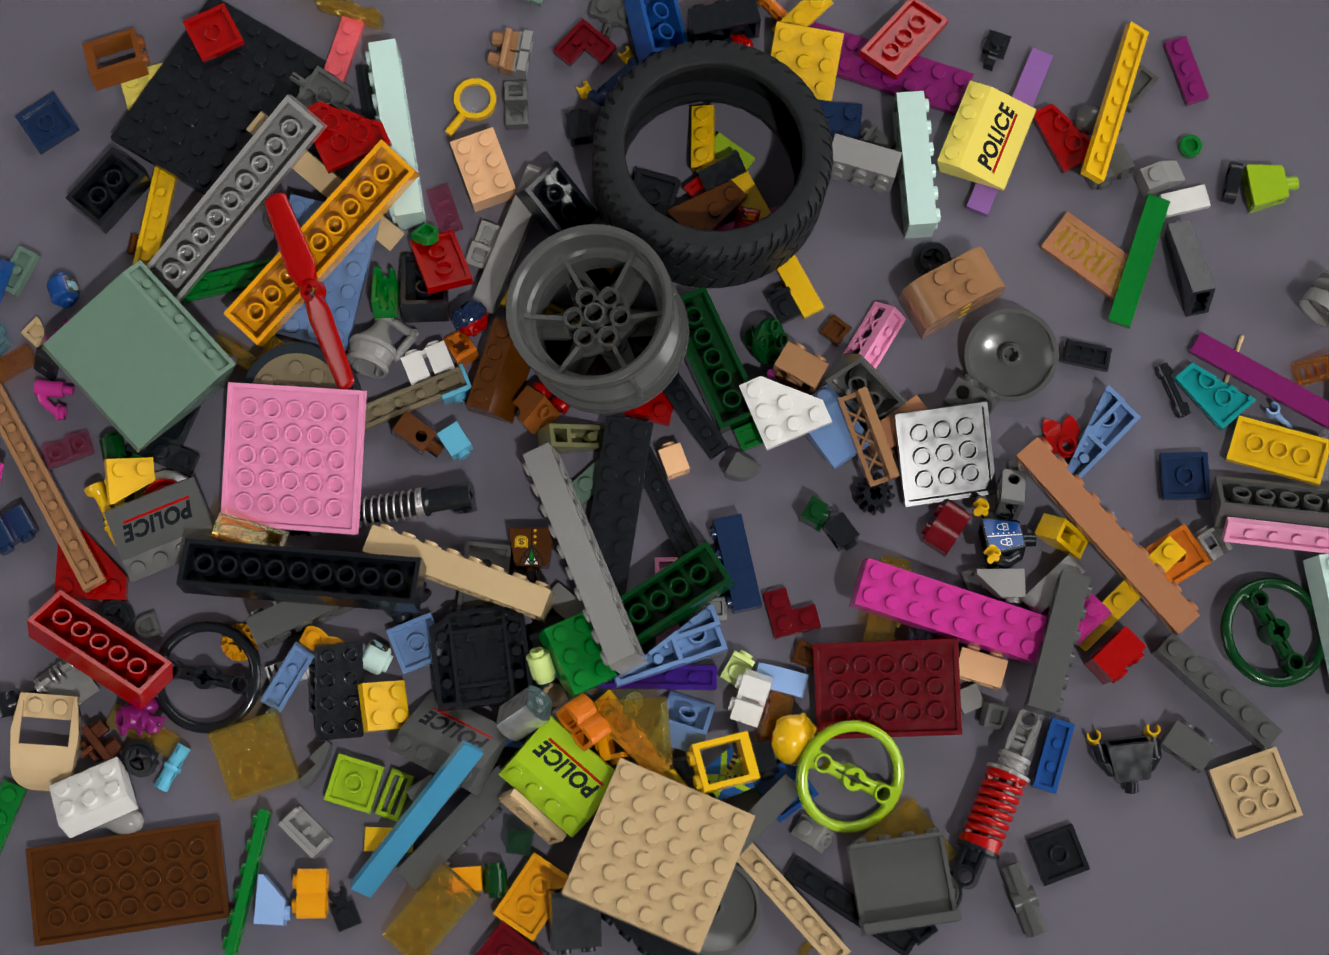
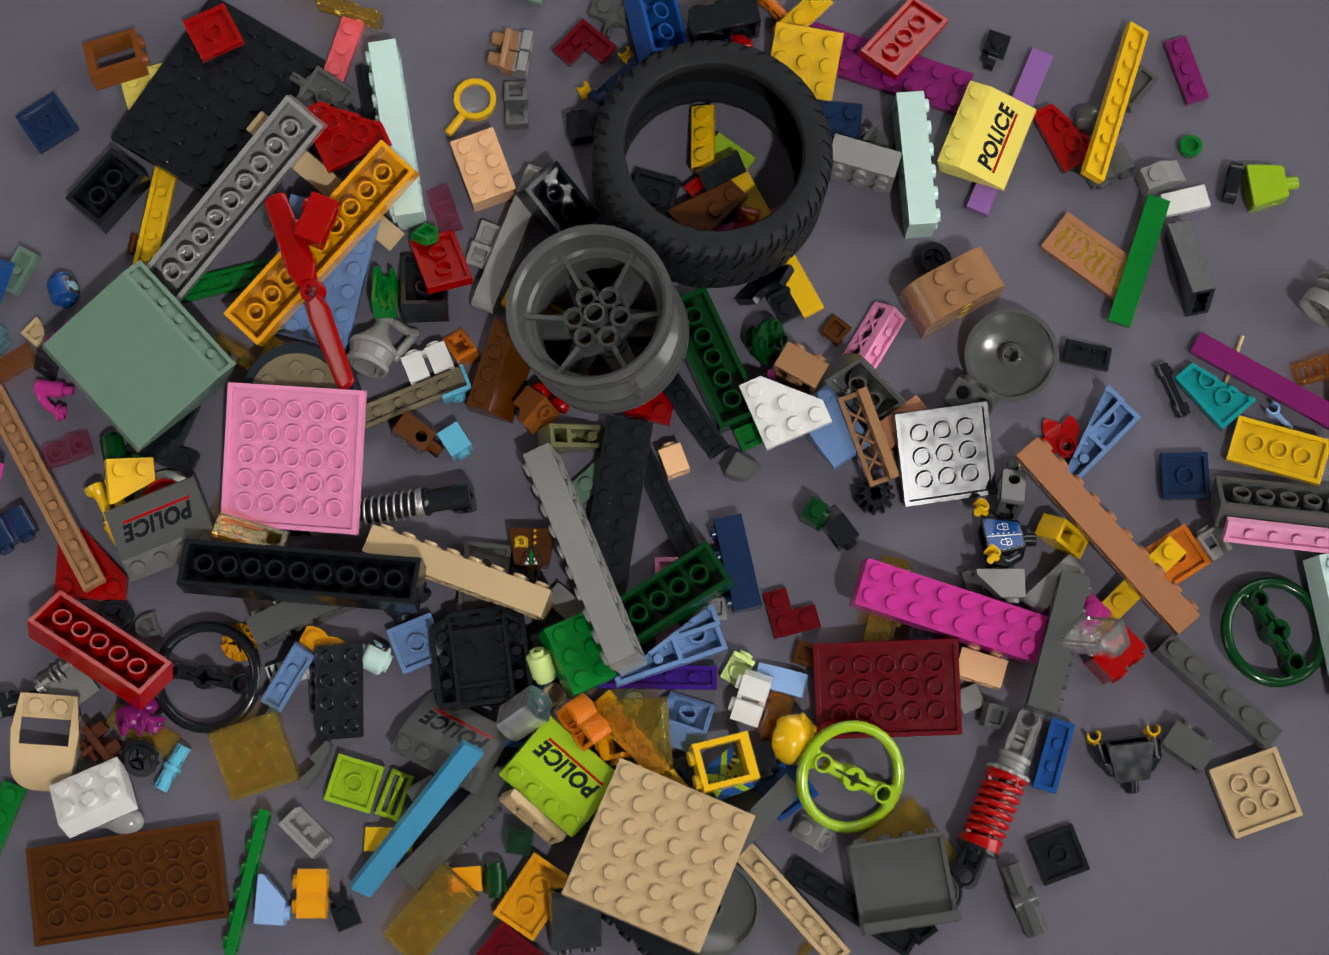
yellow plate [358,680,409,733] -> none
dark blue piece [451,299,488,337] -> none
dark red brick [921,500,972,557] -> none
none -> red brick [292,191,341,251]
none -> black tile [736,264,794,305]
none -> clear slope [1057,616,1130,658]

